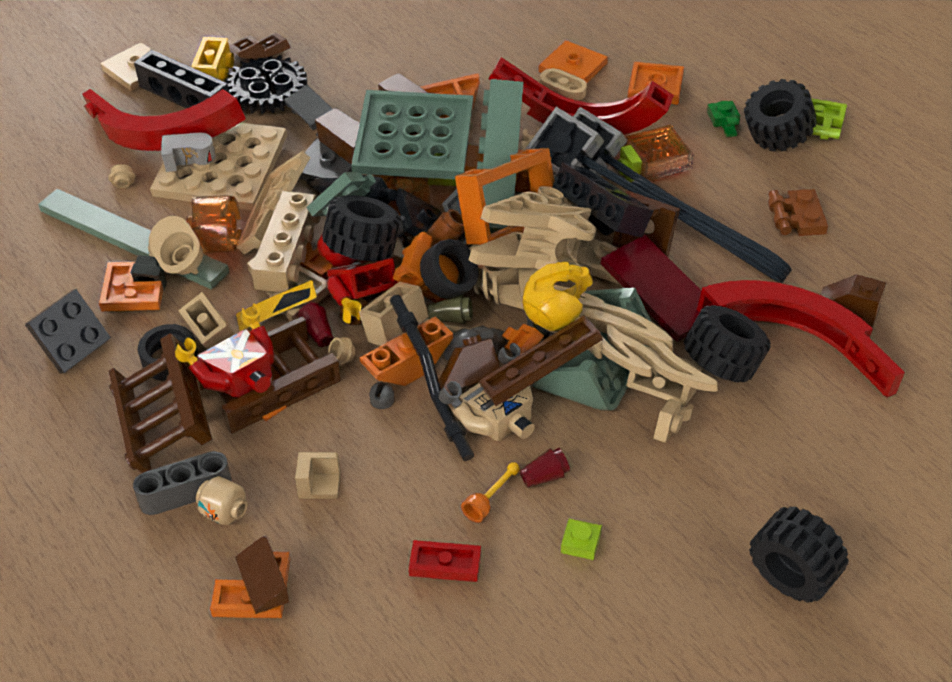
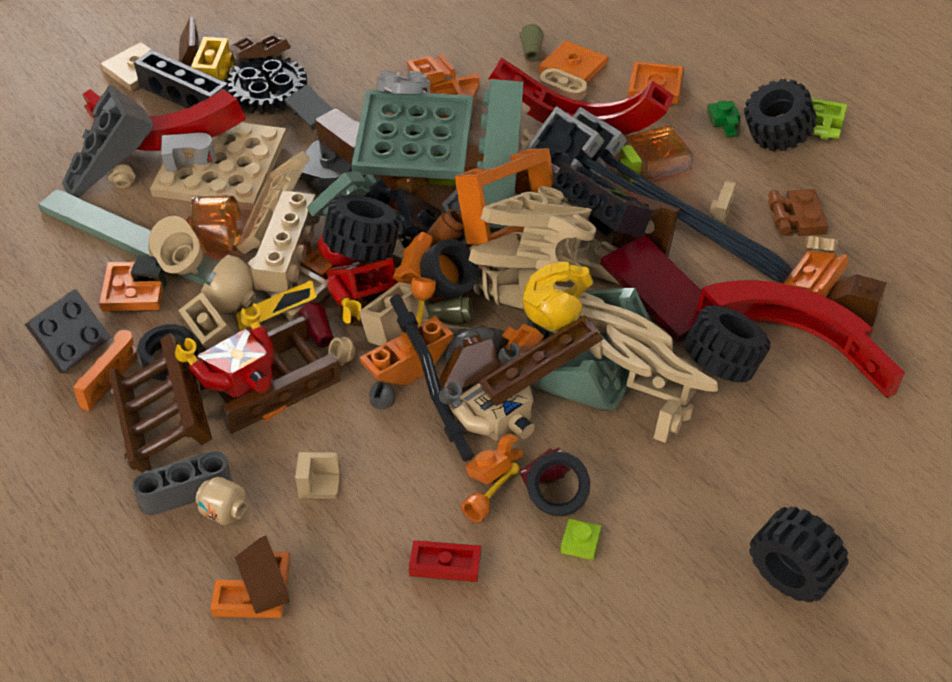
none -> dark grey wedge [62,84,154,198]
none -> orange plate [73,330,138,412]
none -> reddish brown slope [179,17,198,66]
none -> tan cylinder [201,254,256,314]
none -> light grey plate [377,70,430,94]
none -> orange plate [407,53,456,84]
none -> orange hinge [411,277,436,325]
none -> orange plate [465,434,524,485]
none -> olive cone [519,24,544,61]
none -> black tyre [527,451,591,517]
none -> tan plate [710,181,736,225]
none -> orange plate [784,250,849,297]
none -> tan plate [805,236,838,252]

